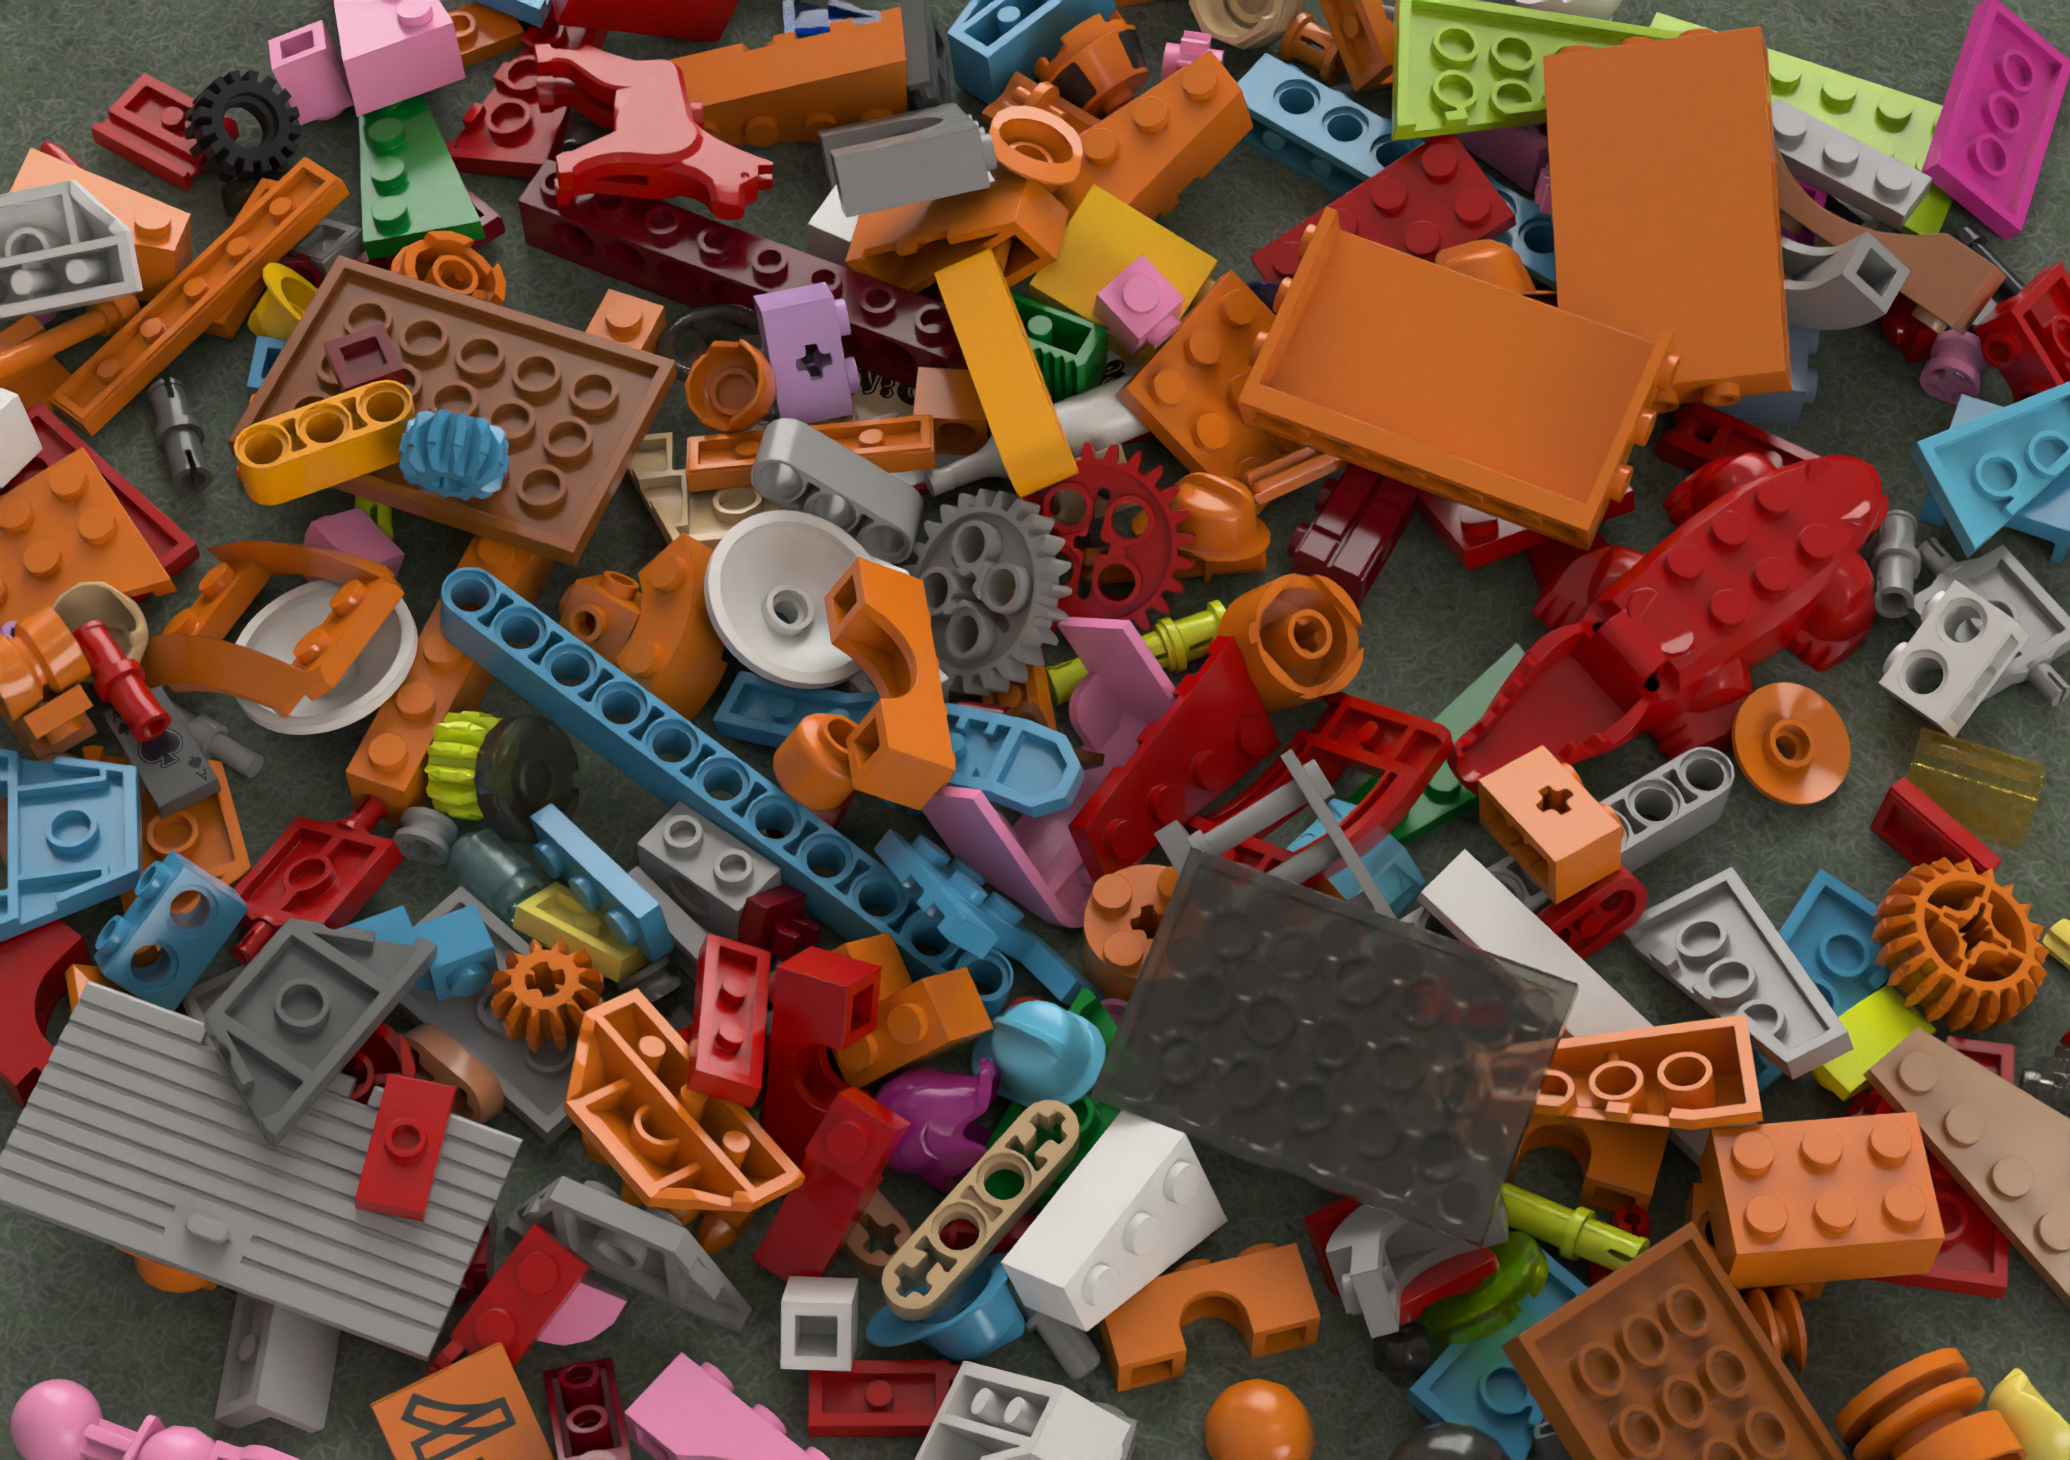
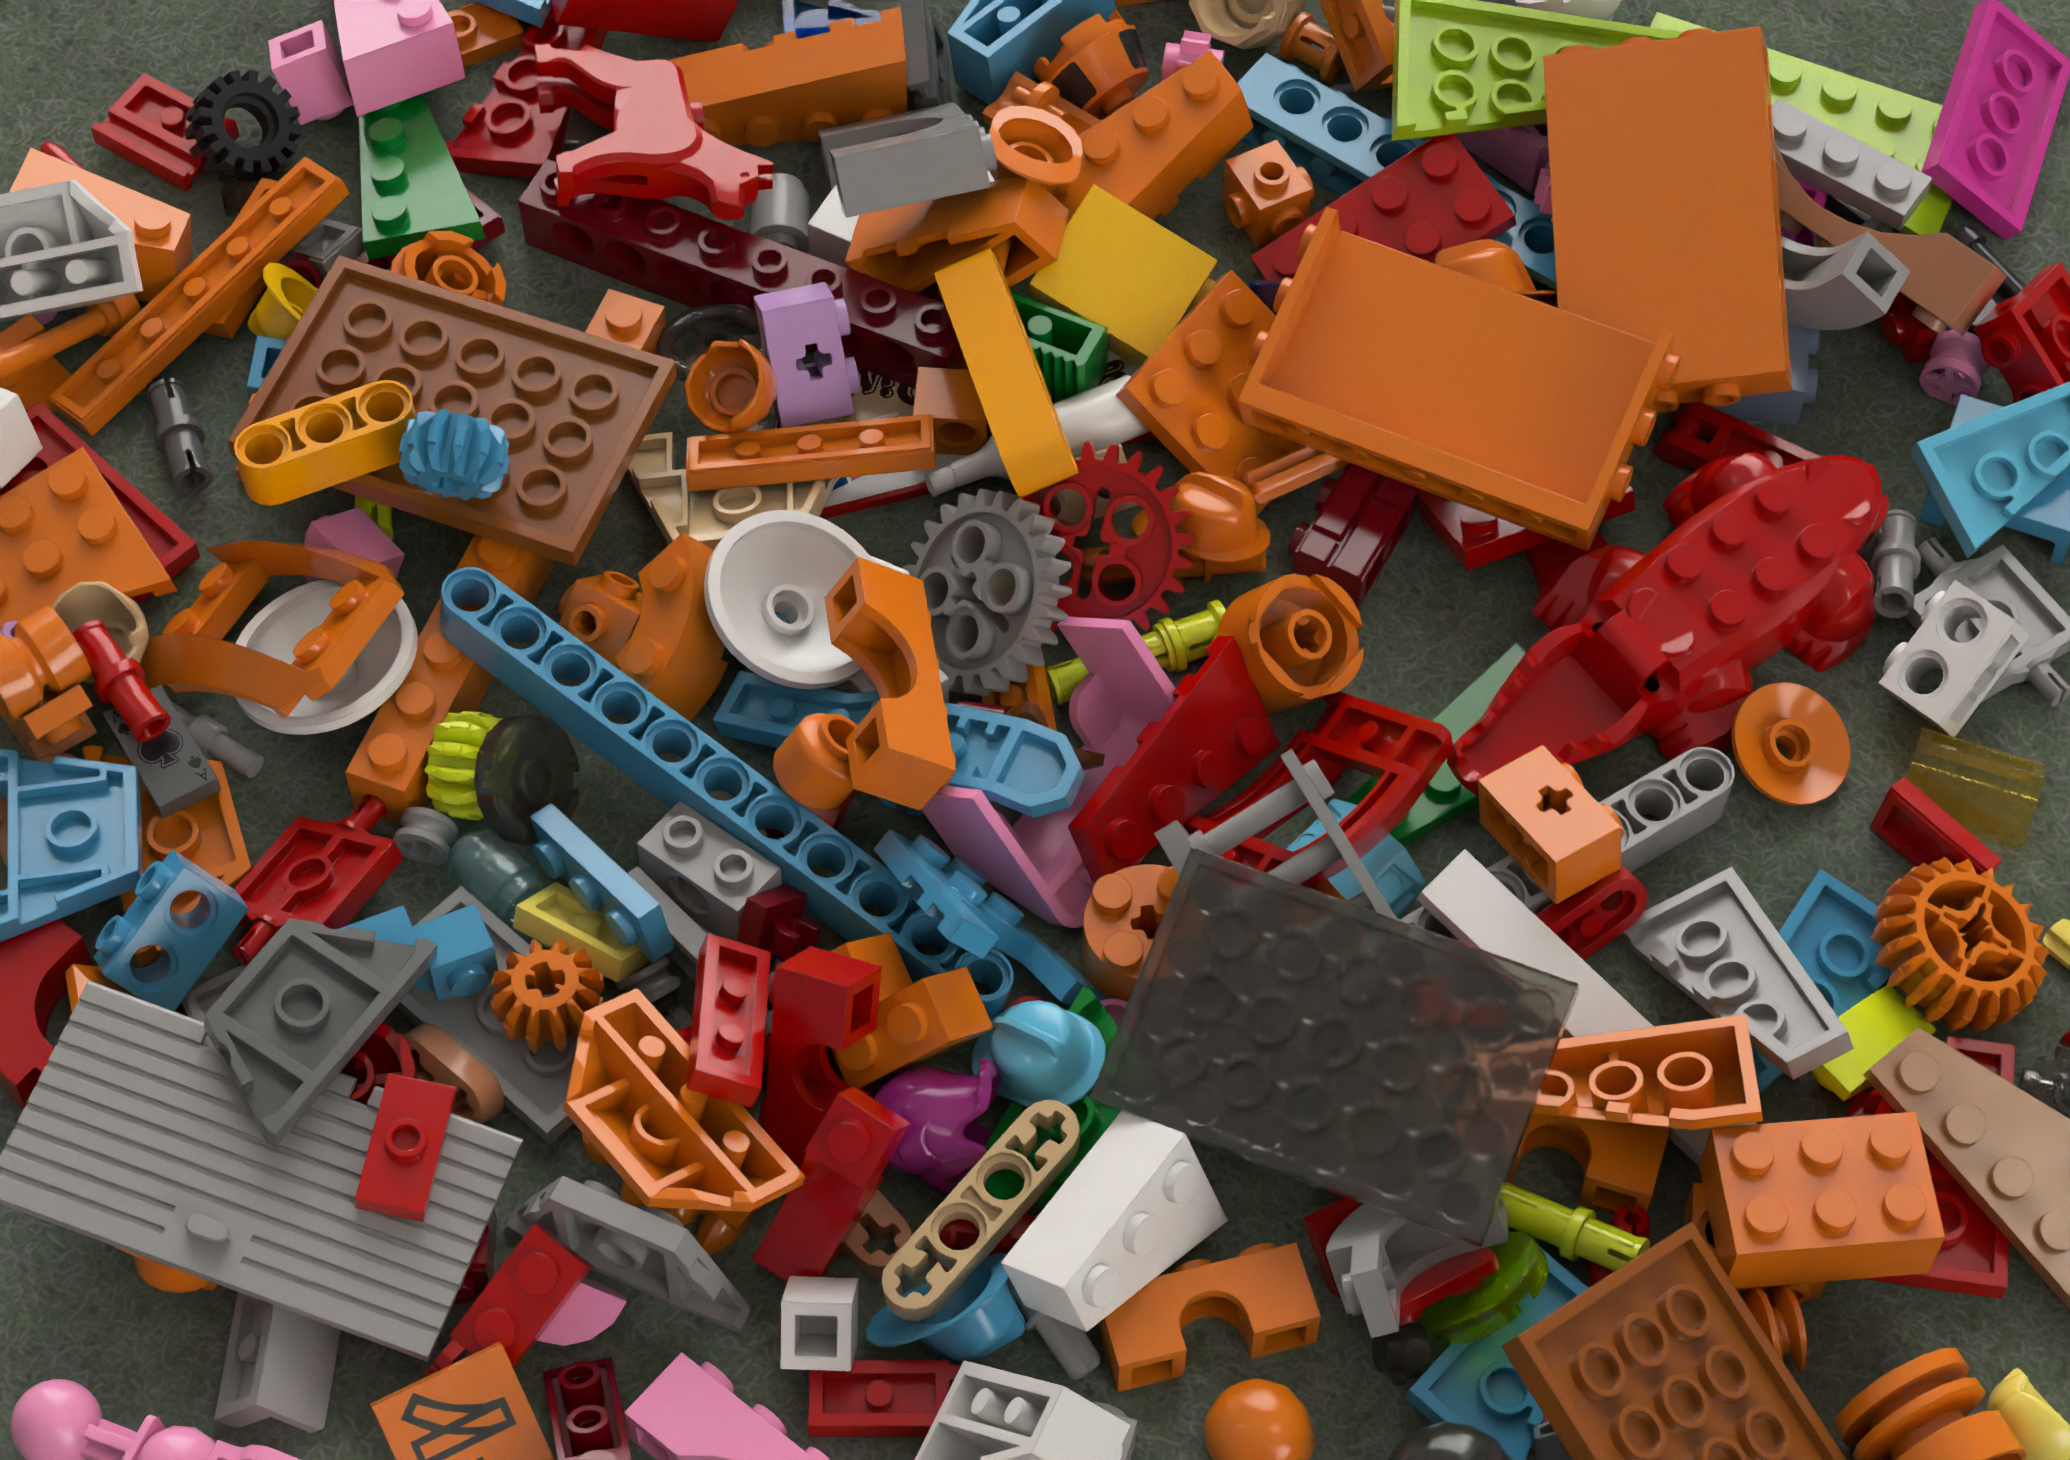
dark red tile [323,322,407,393] -> none
light grey beam [750,418,924,564] -> none
bright pink brick [1092,254,1184,357] -> none
none -> light grey brick [750,173,810,253]
none -> orange brick [1222,140,1314,247]

